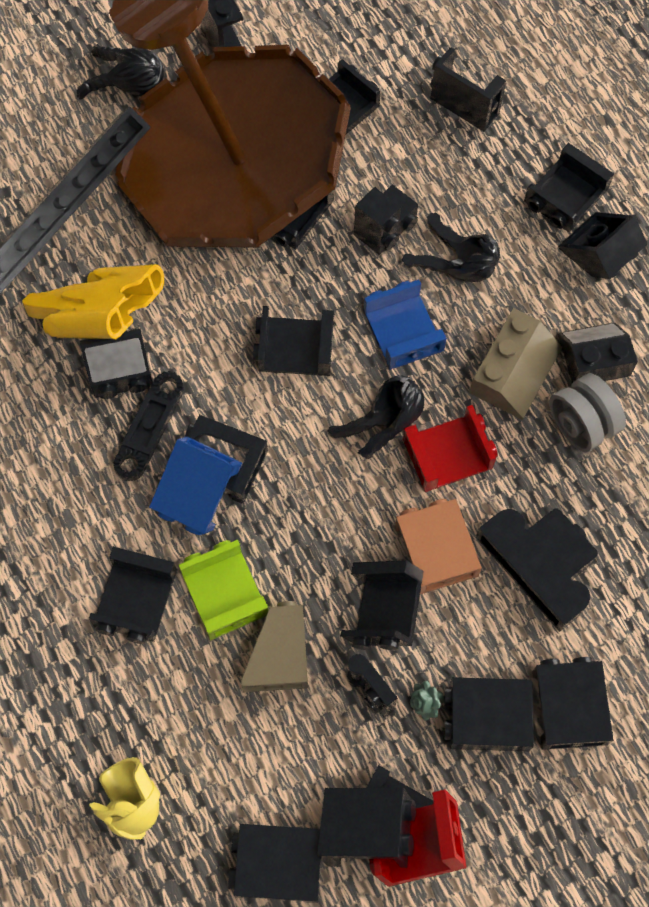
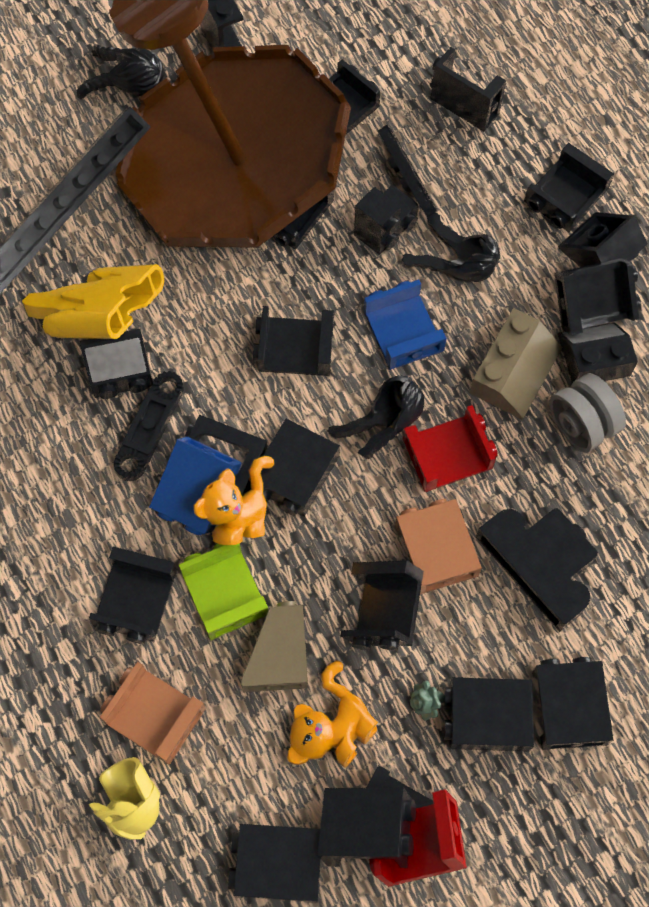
black plate [347,654,398,718] -> none
none -> nougat panel [99,661,206,765]
none -> light orange animal [193,456,274,545]
none -> black brick [249,418,340,517]
none -> light orange animal [287,660,378,768]
none -> black plate [378,124,438,217]
none -> black panel [554,258,641,335]

